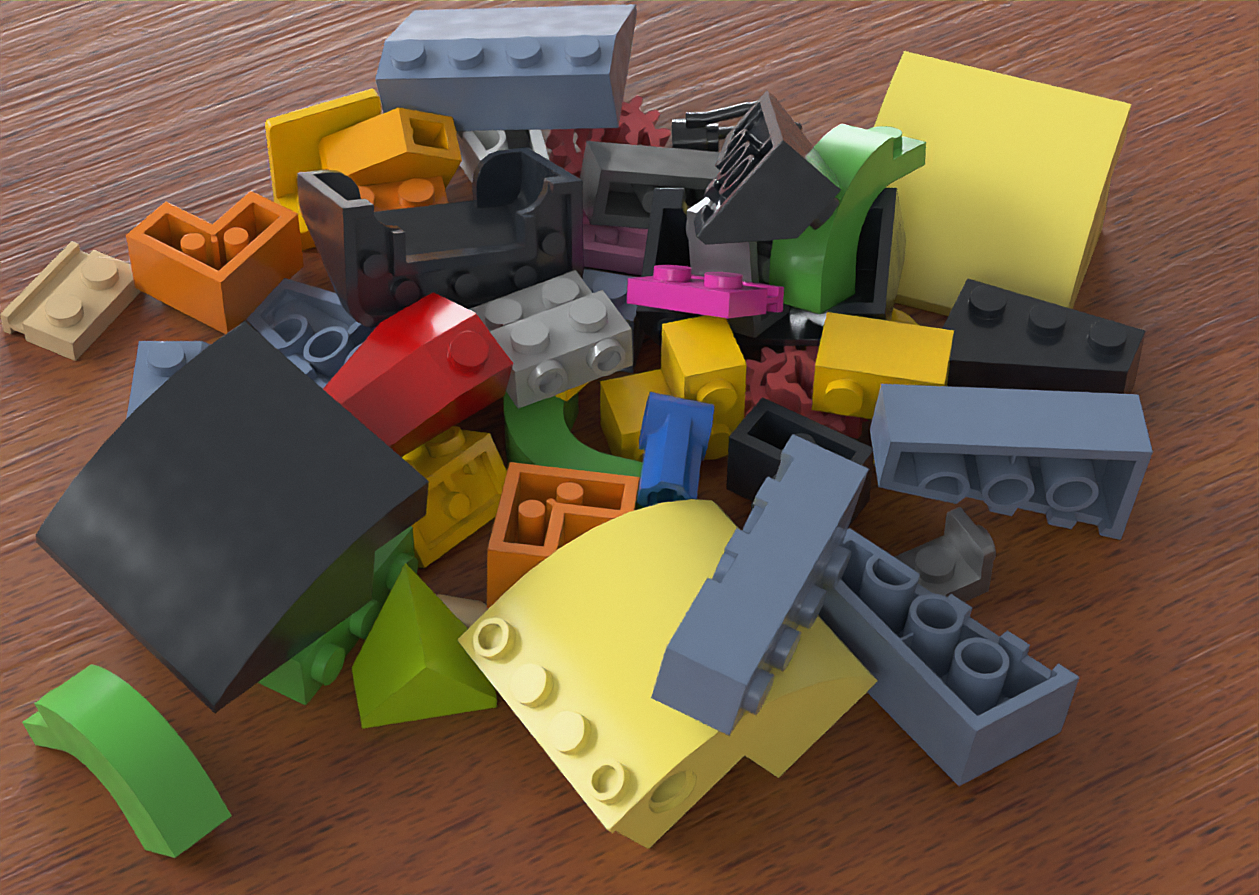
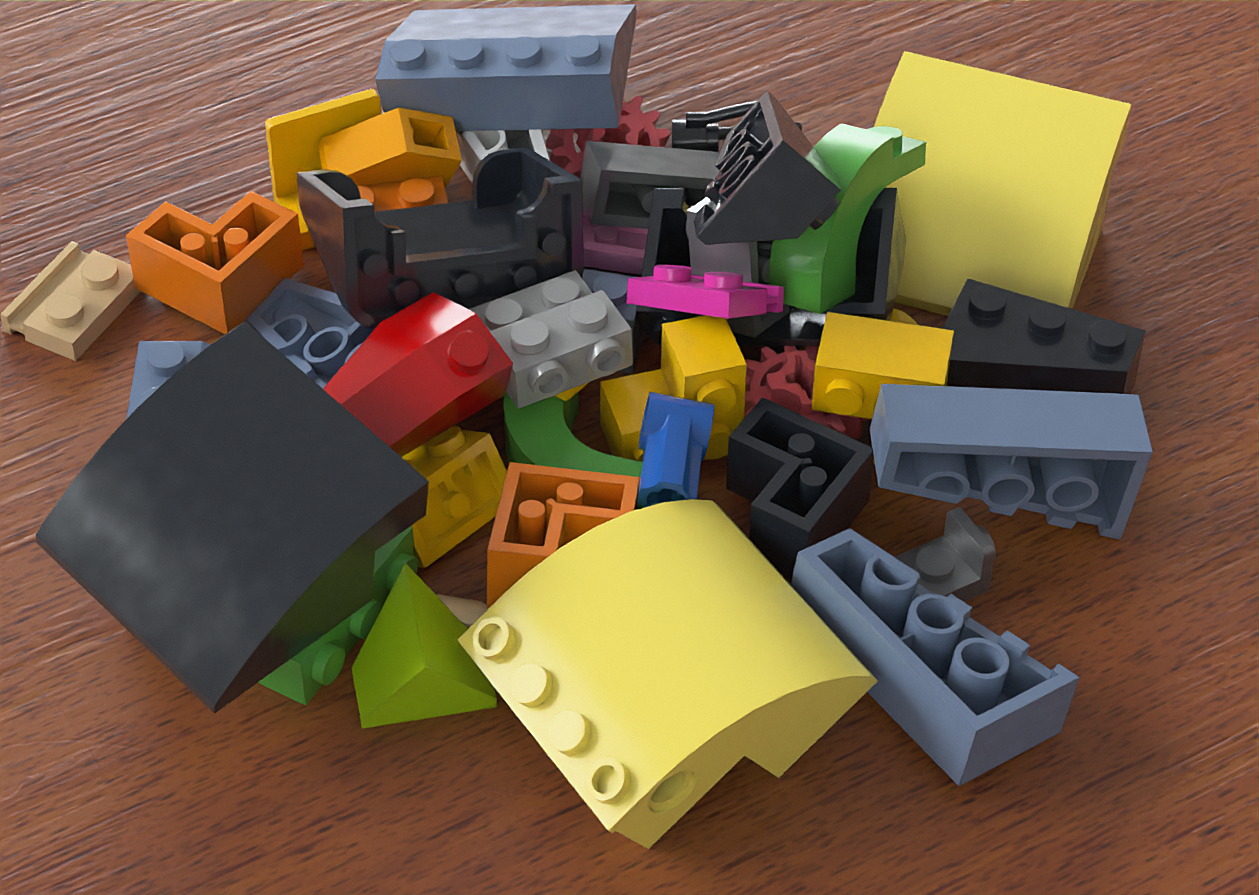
bright green arch [22,664,232,858] -> none
sand blue wedge [651,434,869,736] -> none

